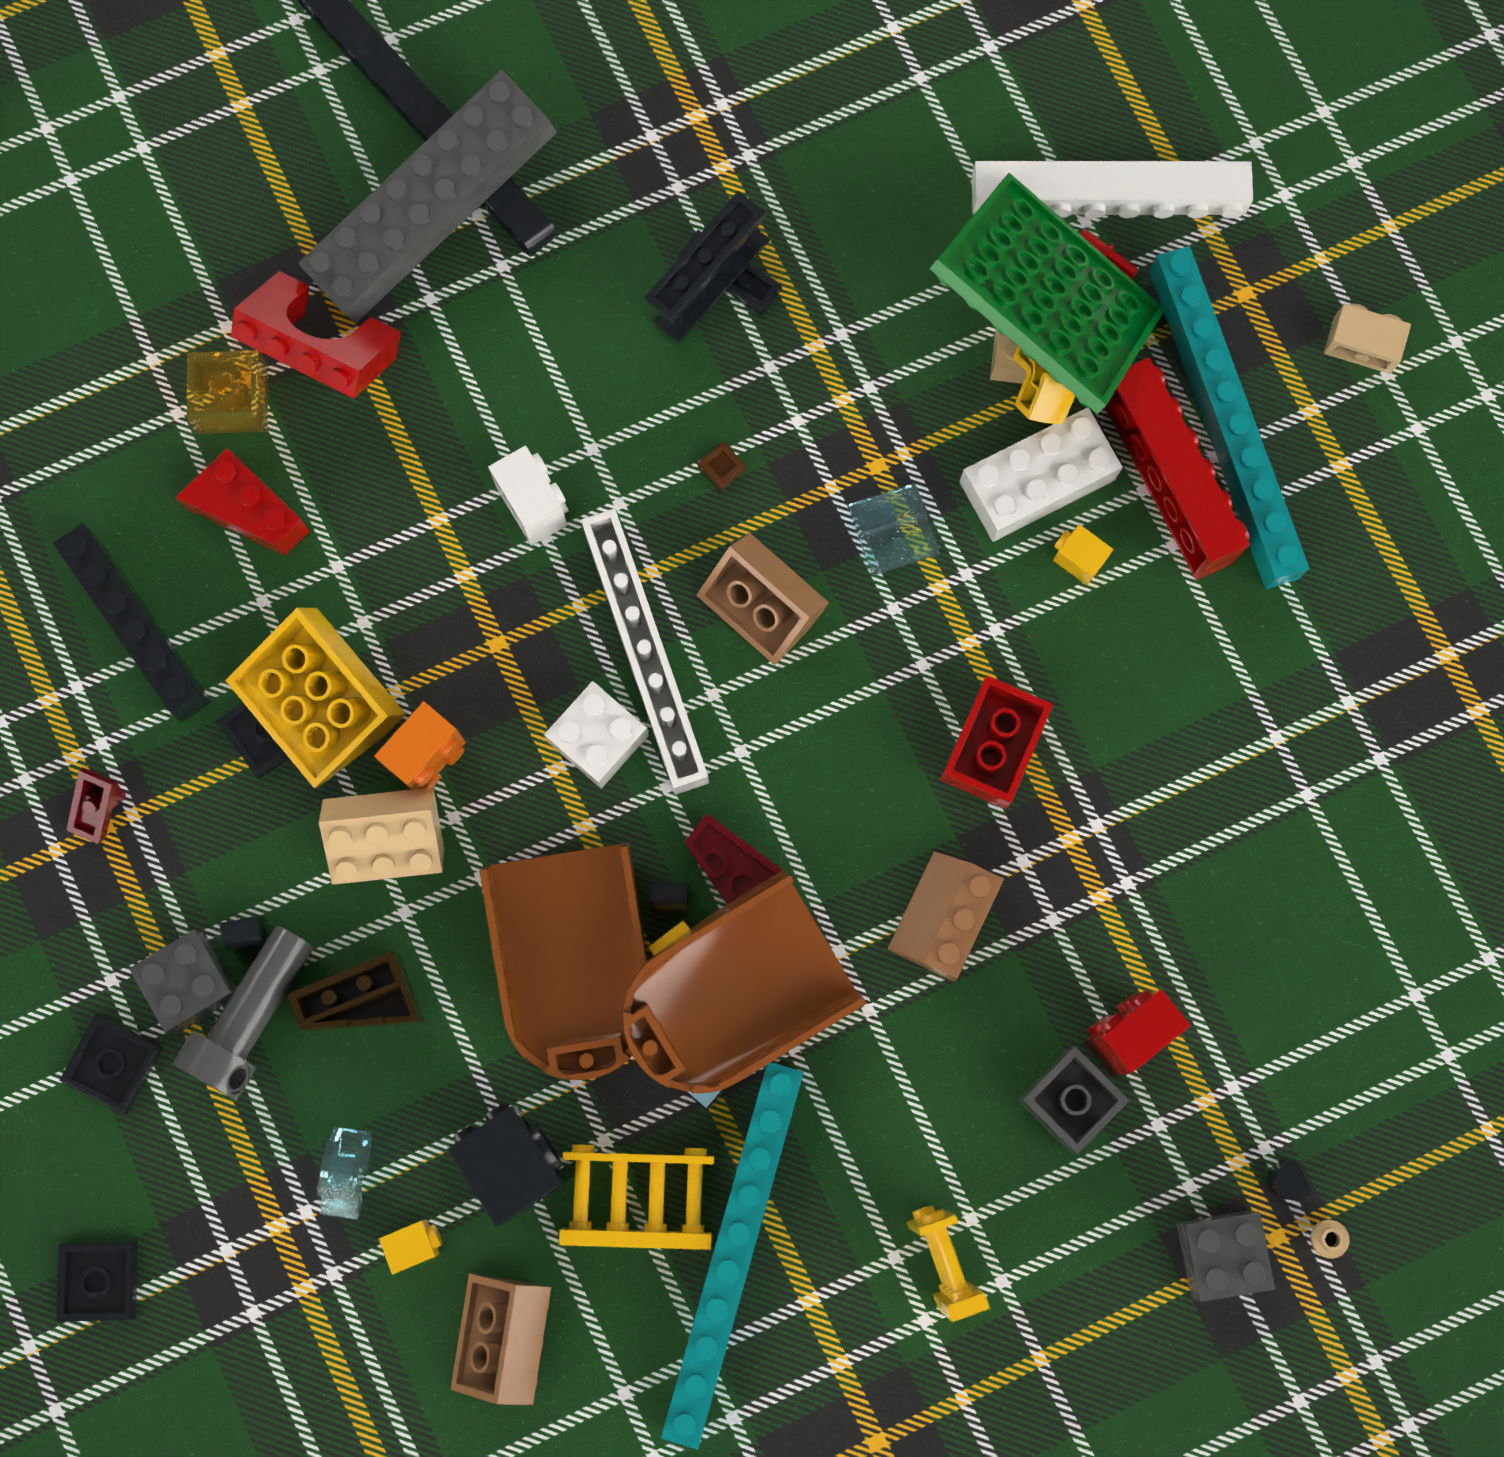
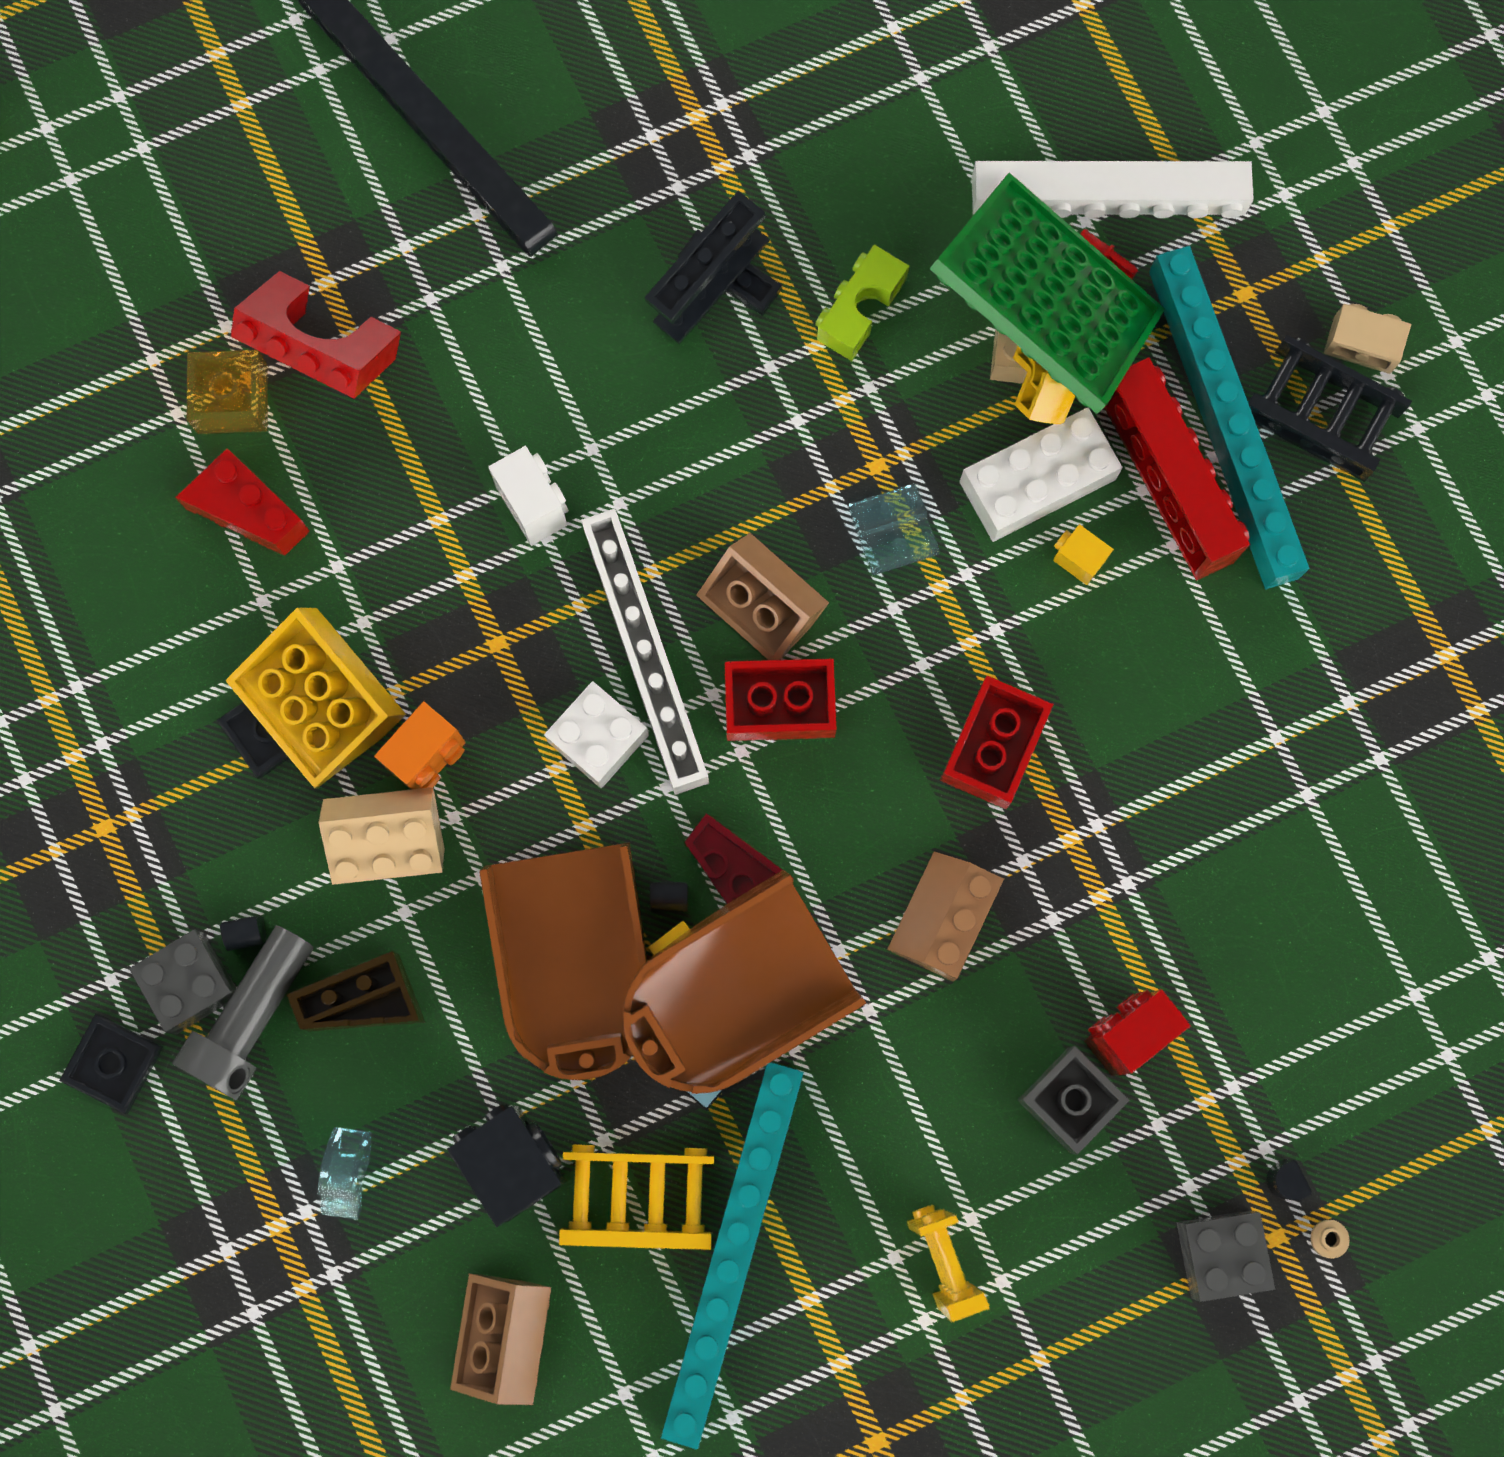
black brick [53,523,212,722] -> none
black tile [56,1241,138,1322] -> none
dark red slope [66,768,126,845] -> none
dark grey brick [298,69,557,323] -> none
yellow brick [379,1219,442,1275] -> none
reddish brown tile [697,441,747,492] -> none
none -> red brick [725,658,836,741]
none -> lime arch [815,244,909,361]
none -> black fence [1248,335,1412,482]

